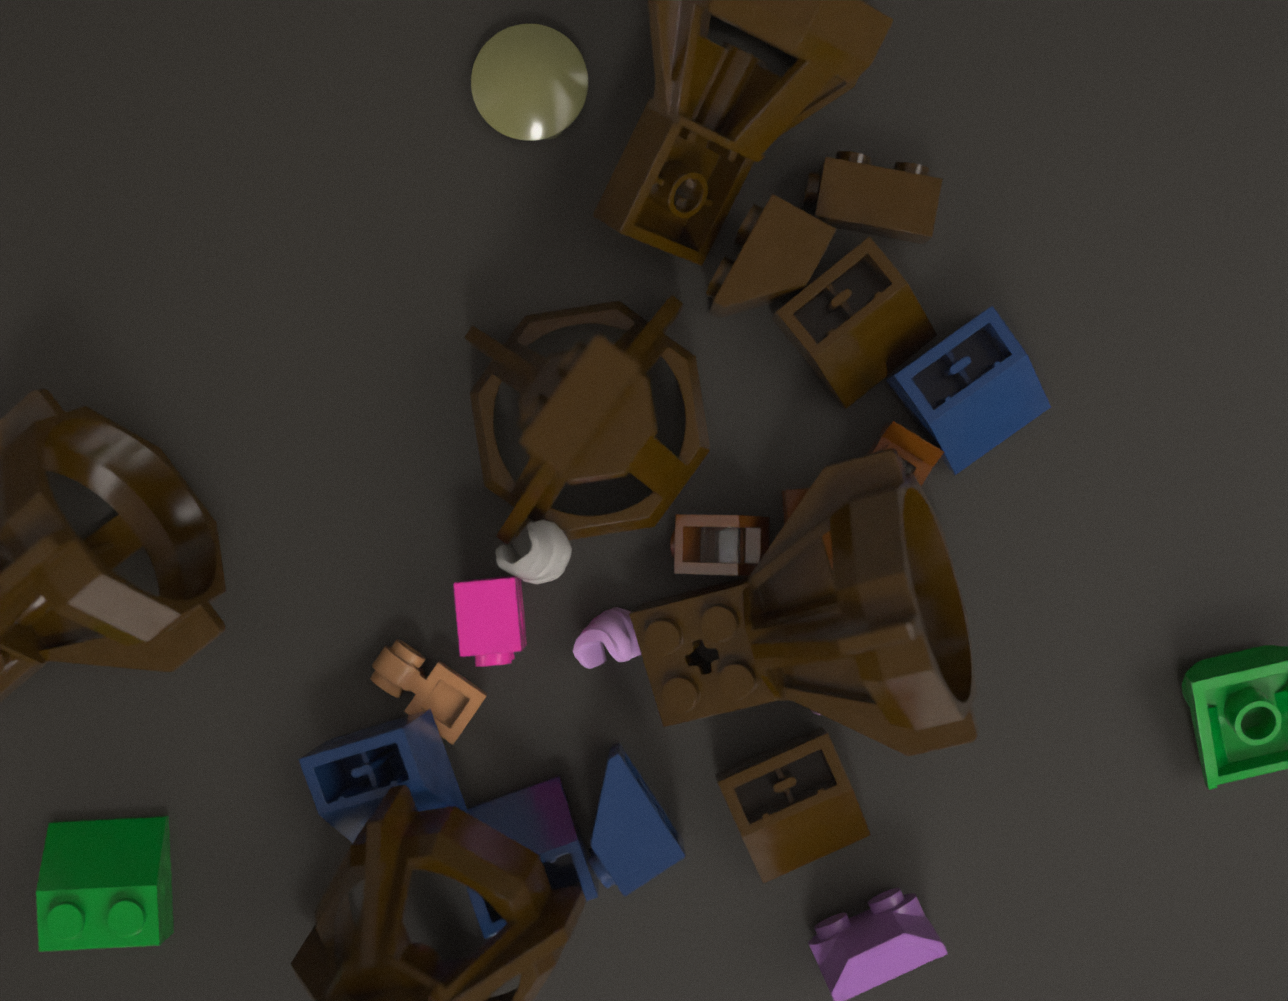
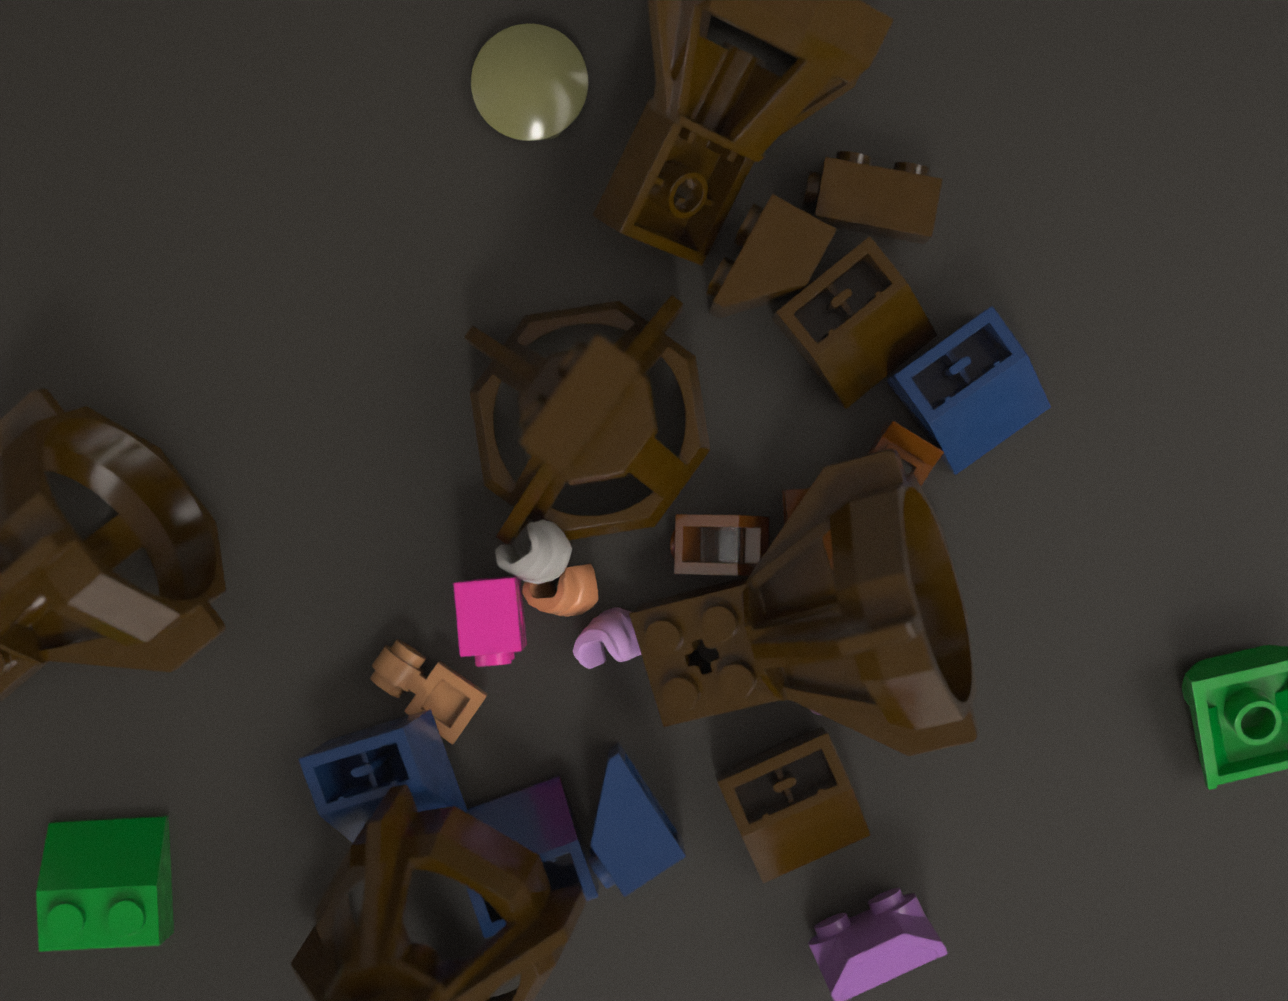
none -> nougat arm [522,563,599,617]

